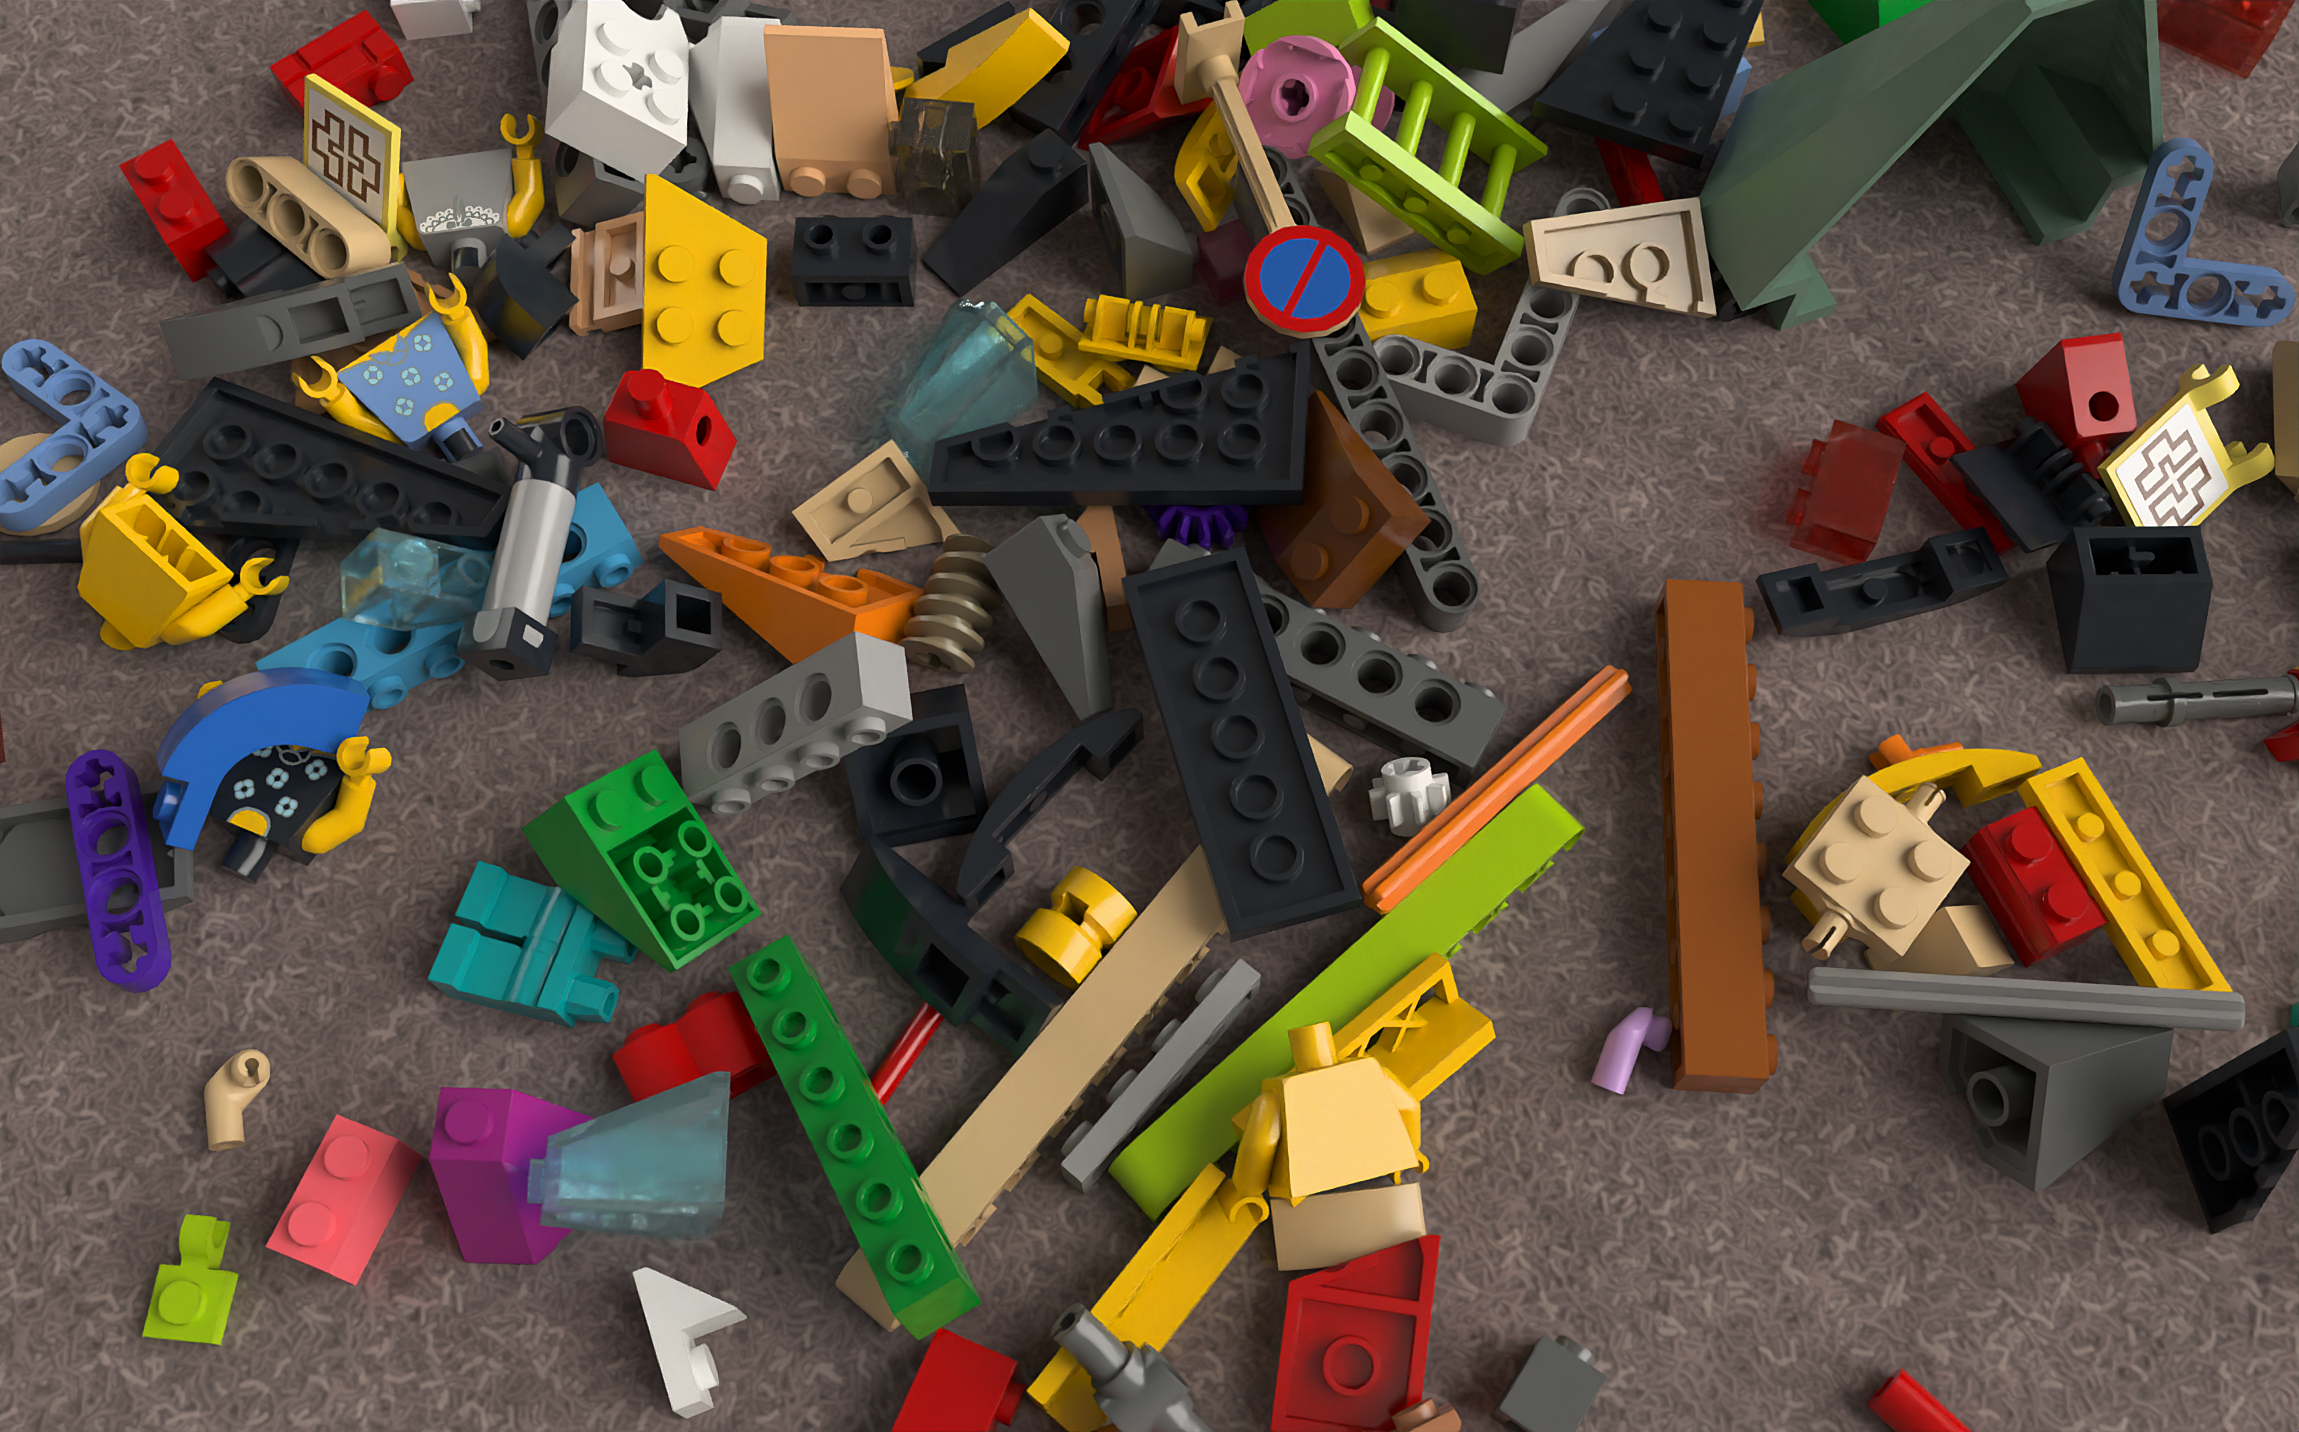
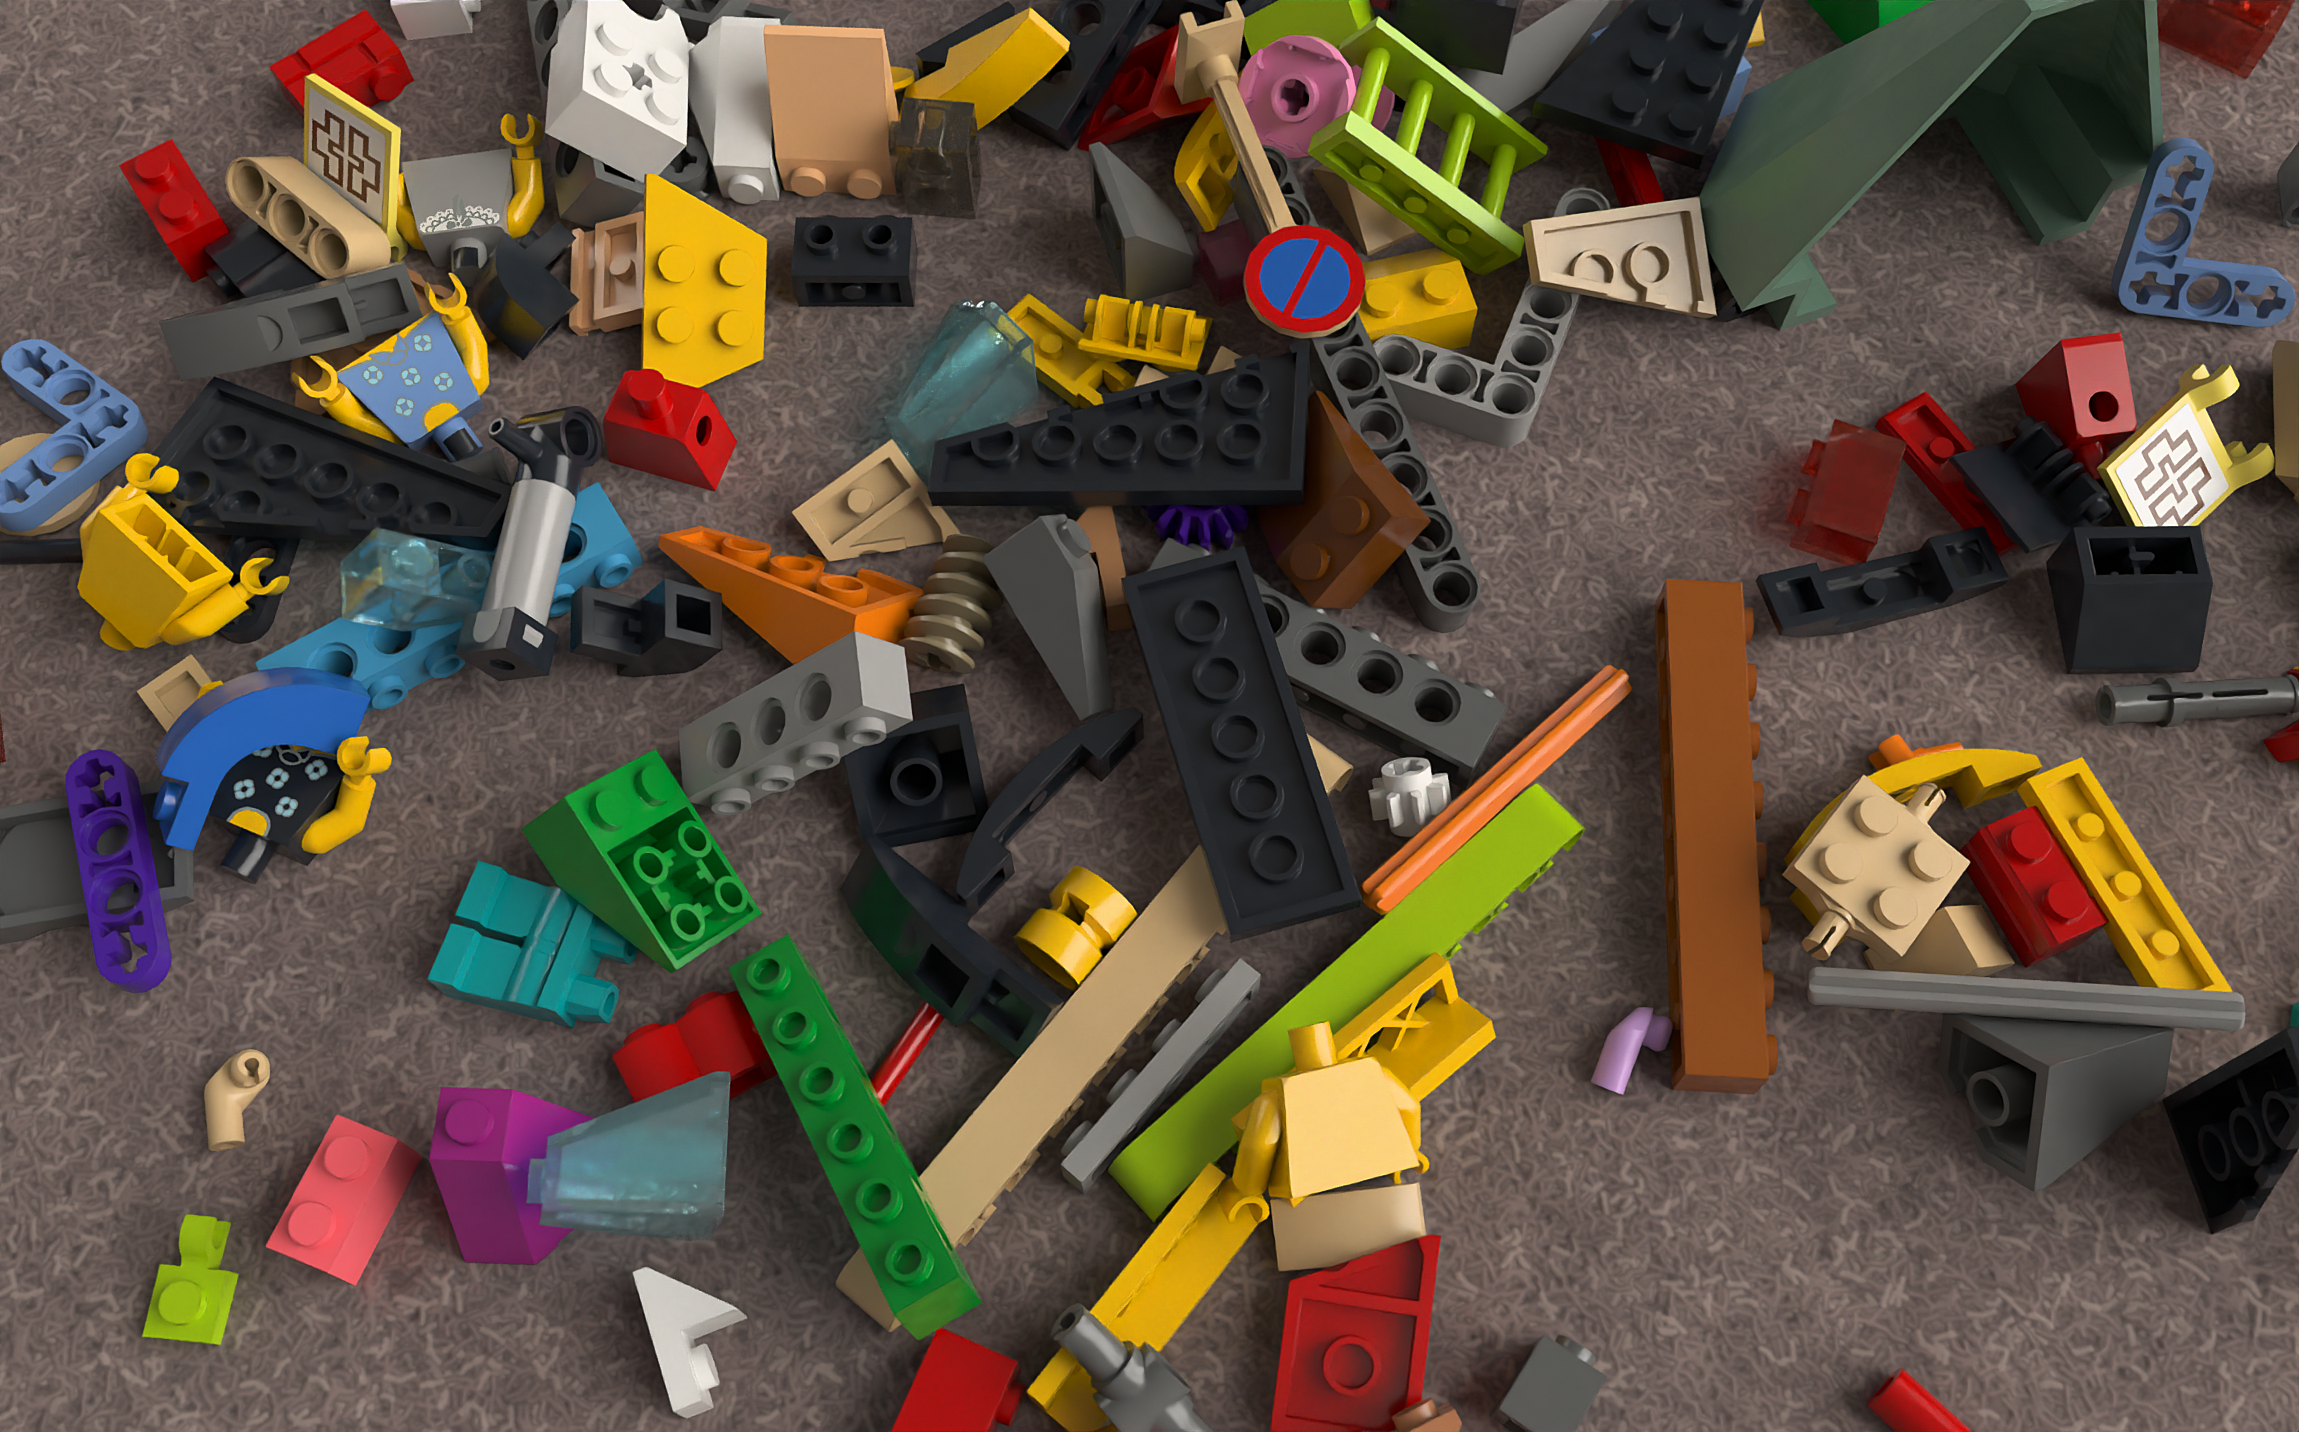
black slope [922,127,1089,298] -> none
none -> tan tile [137,654,214,732]

